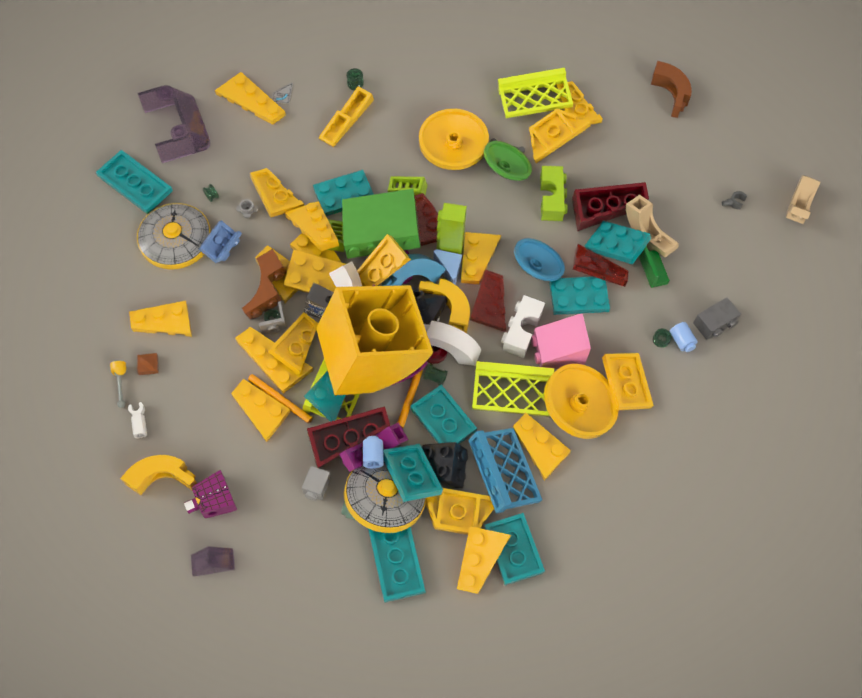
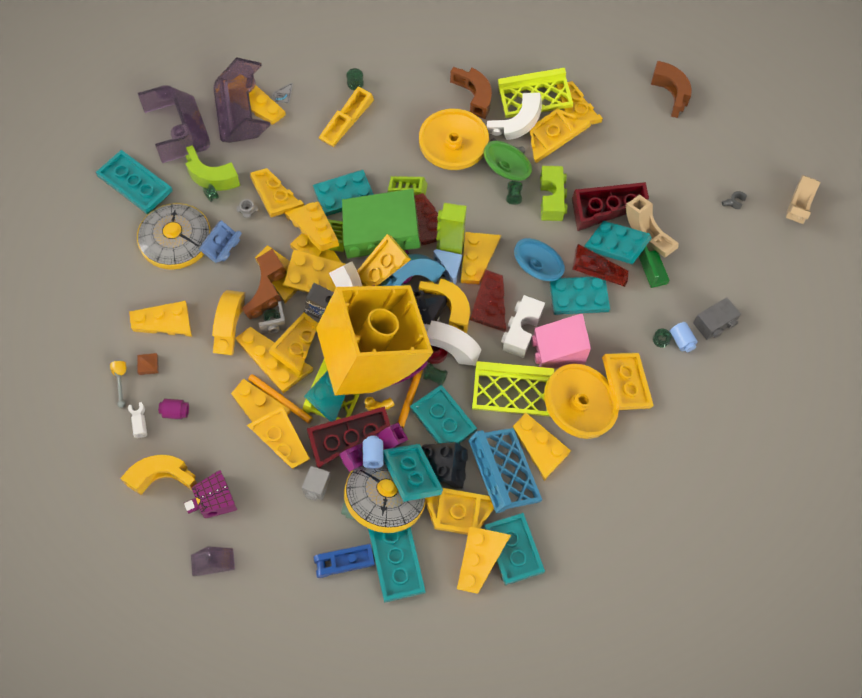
none -> magenta brick [158,398,189,420]
none -> lime arch [185,145,240,191]
none -> yellow arch [212,290,245,355]
none -> windscreen [214,57,270,143]
none -> yellow wing [247,406,311,469]
none -> blue plate [313,544,375,578]
none -> yellow arm [364,397,395,411]
none -> dark orange arch [450,67,492,119]
none -> white arch [487,93,542,140]
none -> clear green bush [506,181,523,205]

